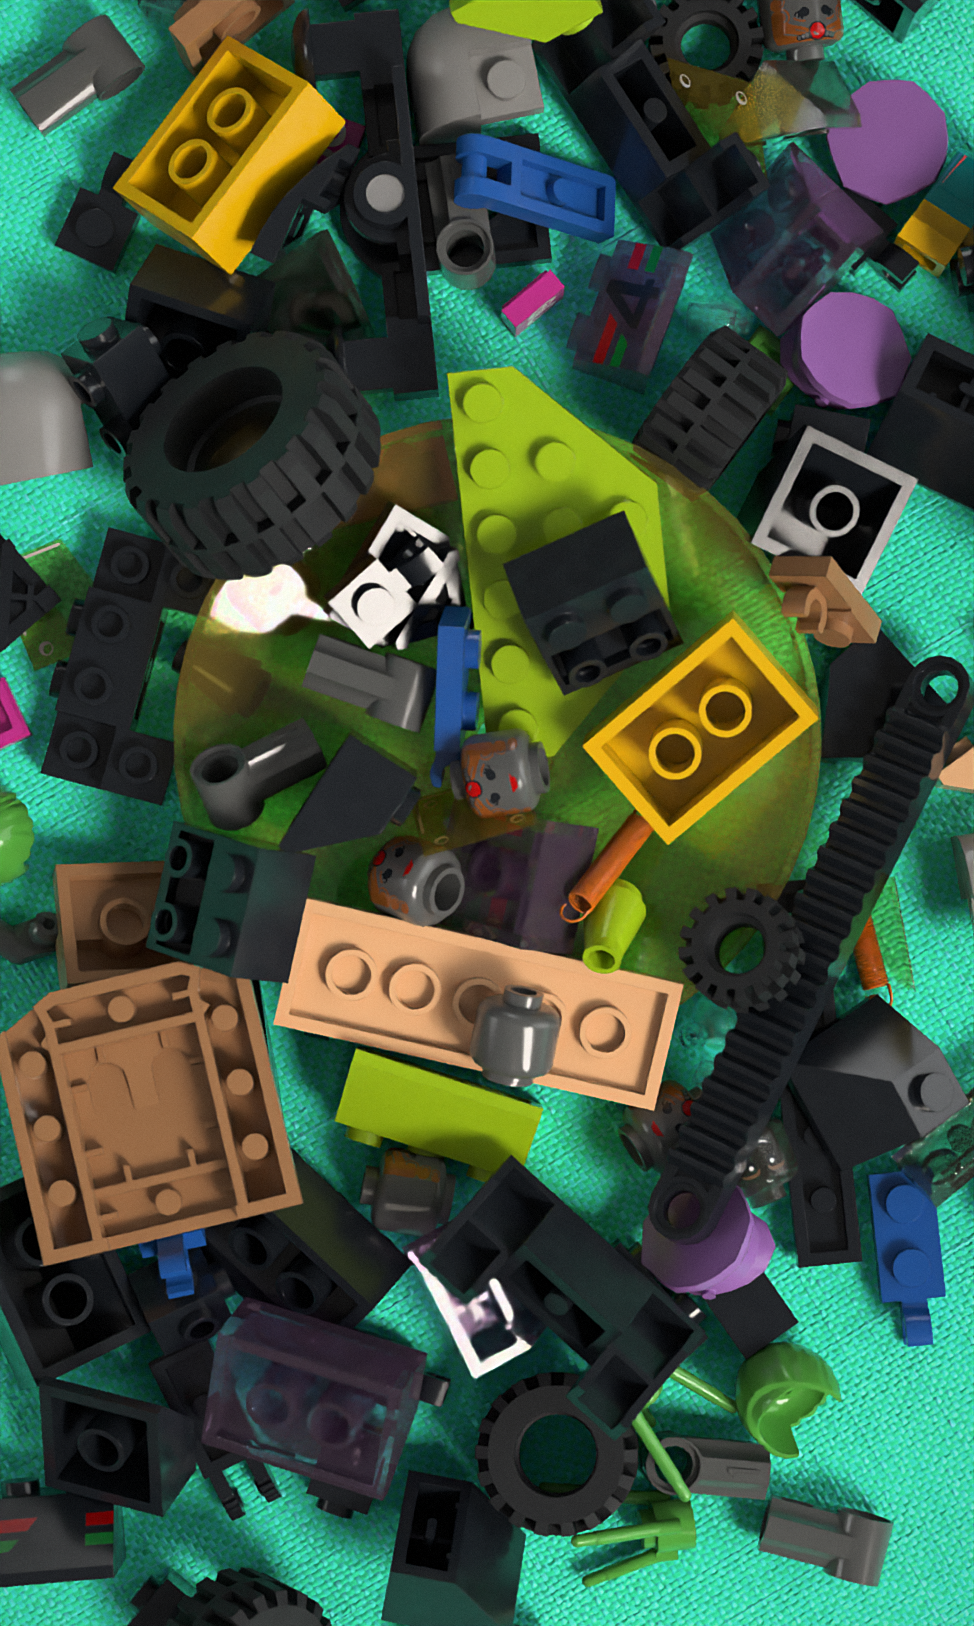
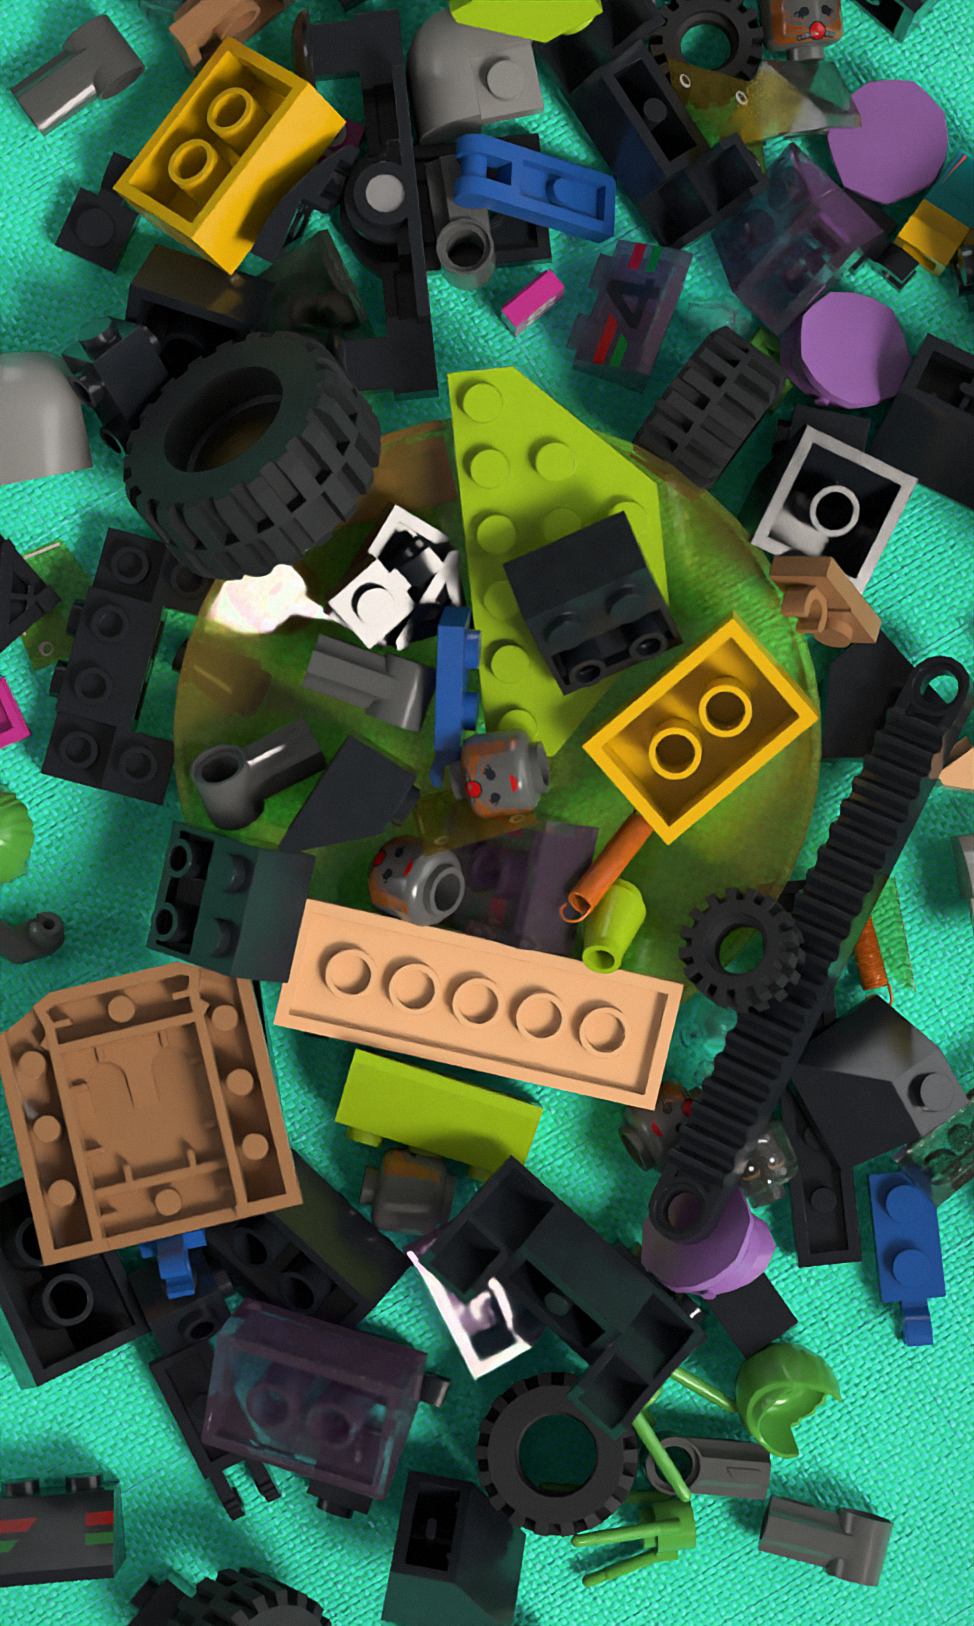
black slope [39,1376,196,1517] -> none
medium nougat plate [52,861,194,990] -> none
dark grey head [469,985,561,1087] -> none

